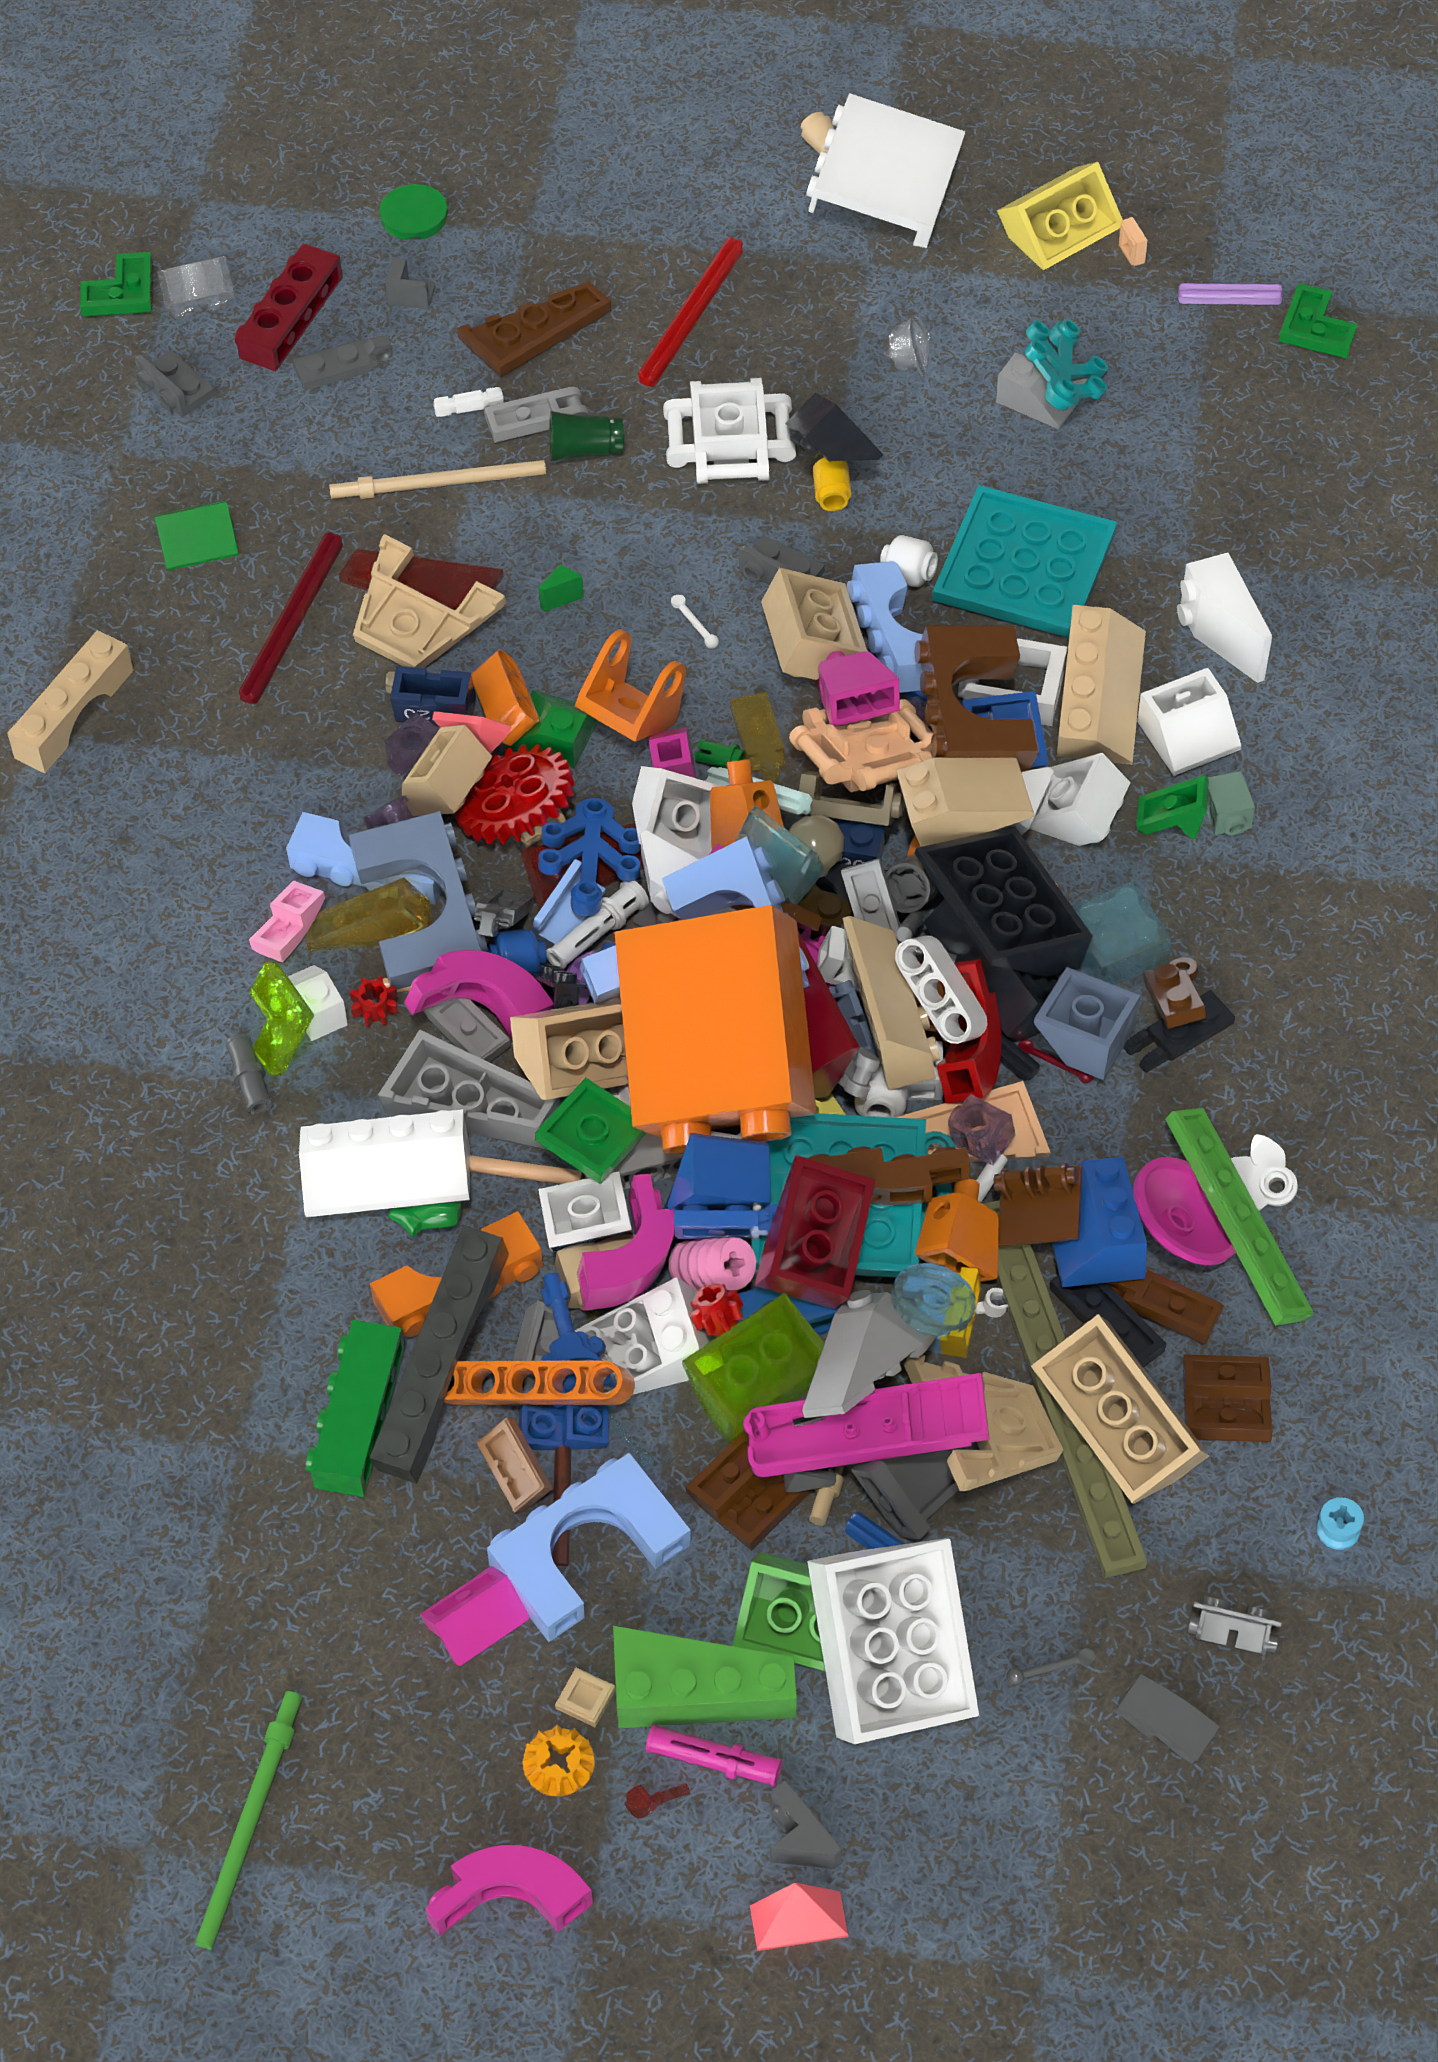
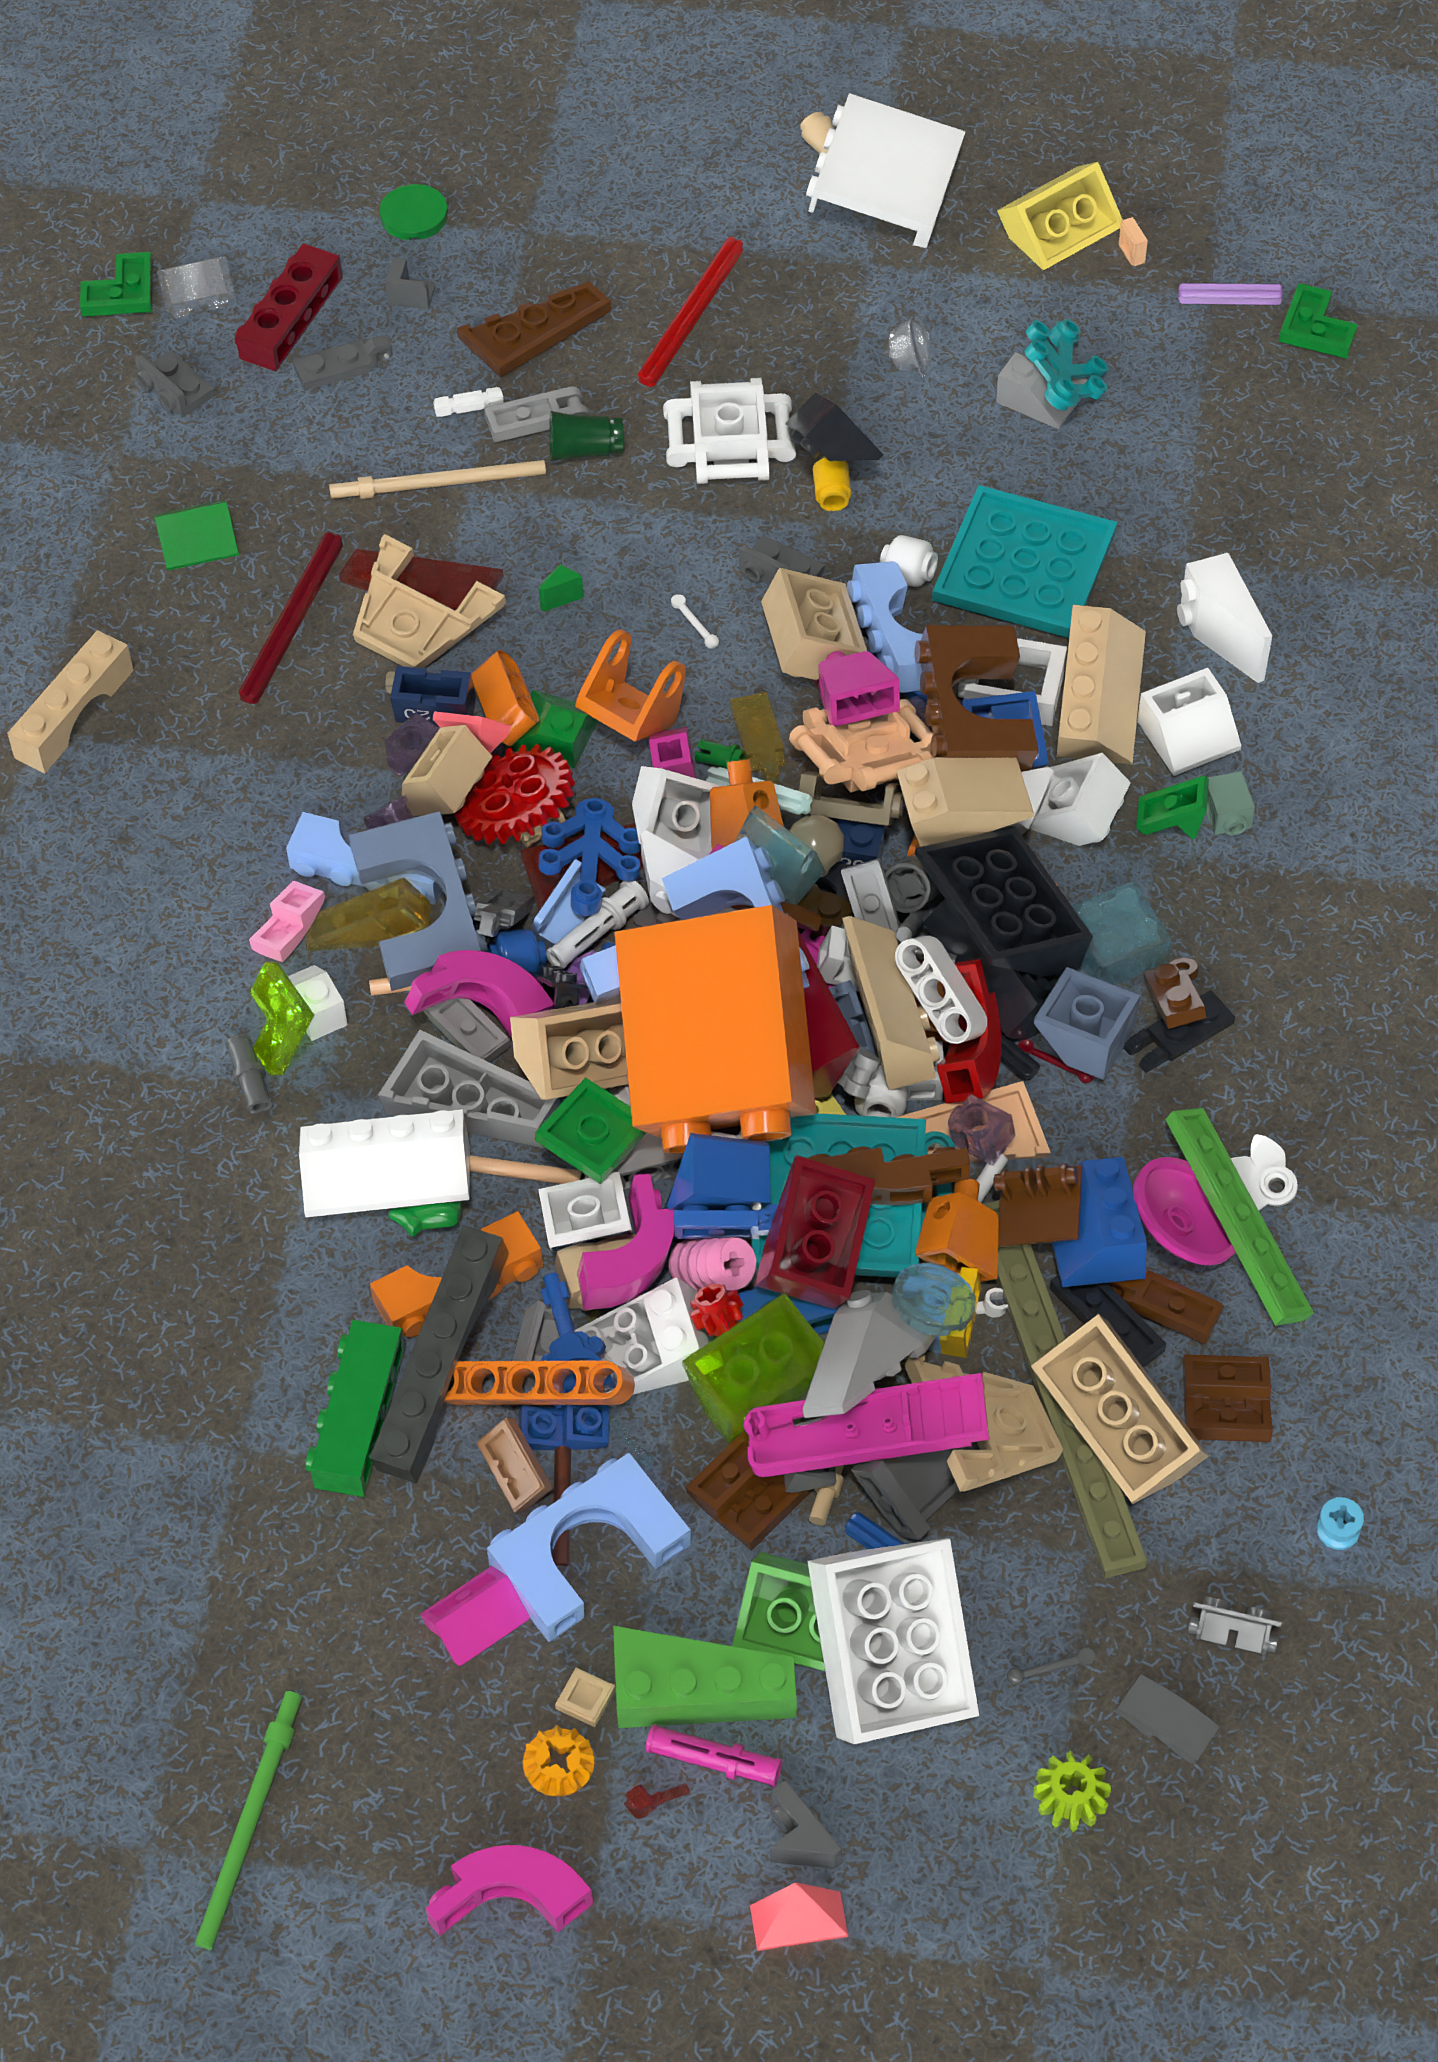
red gear [349,976,399,1027] -> none
none -> lime gear [1033,1750,1111,1832]

